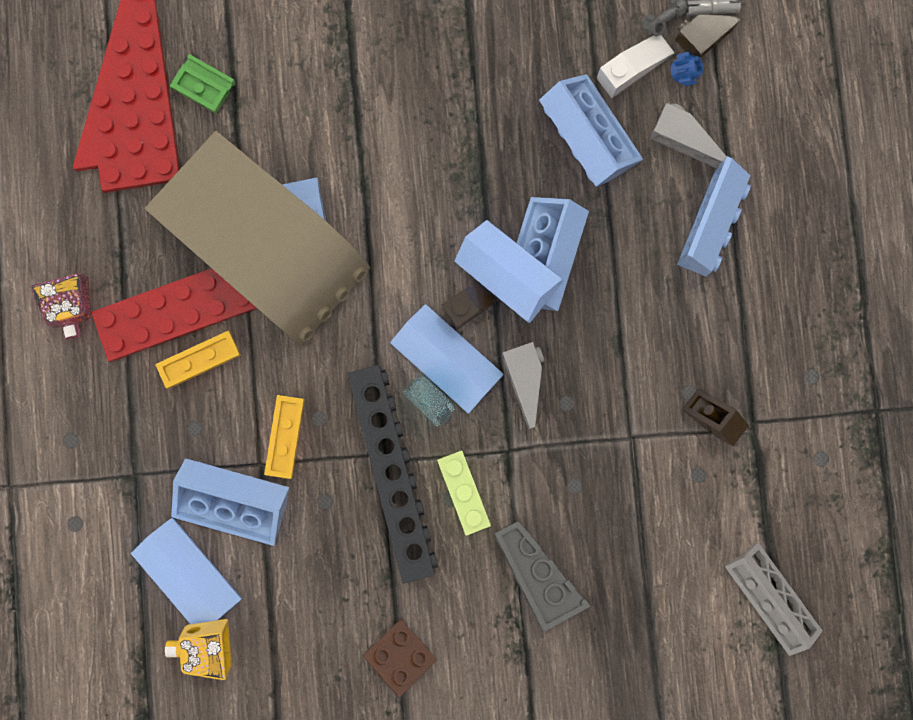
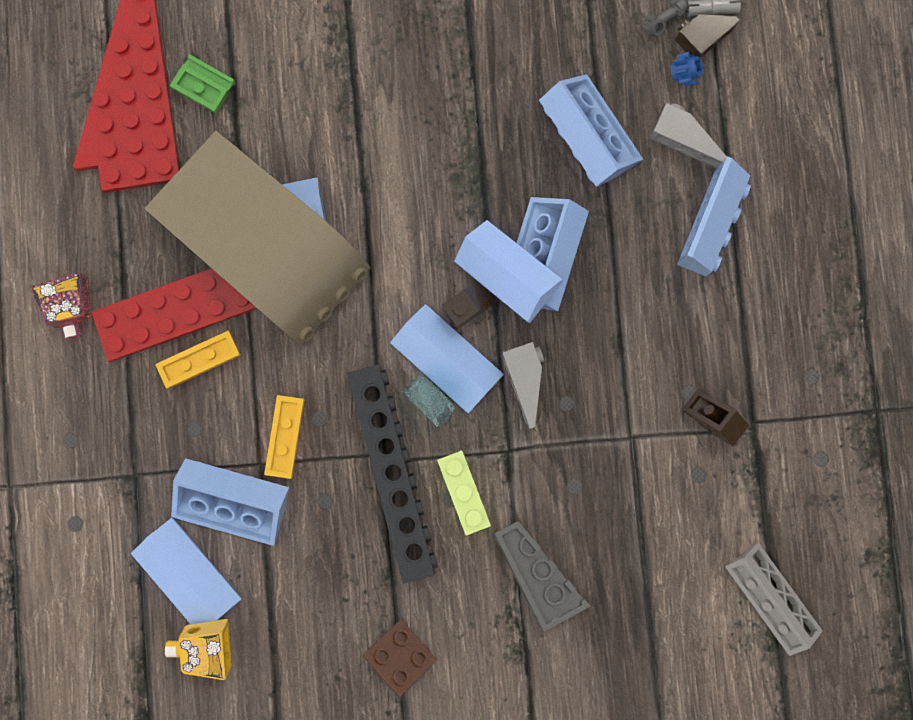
white slope [597,35,674,98] -> none

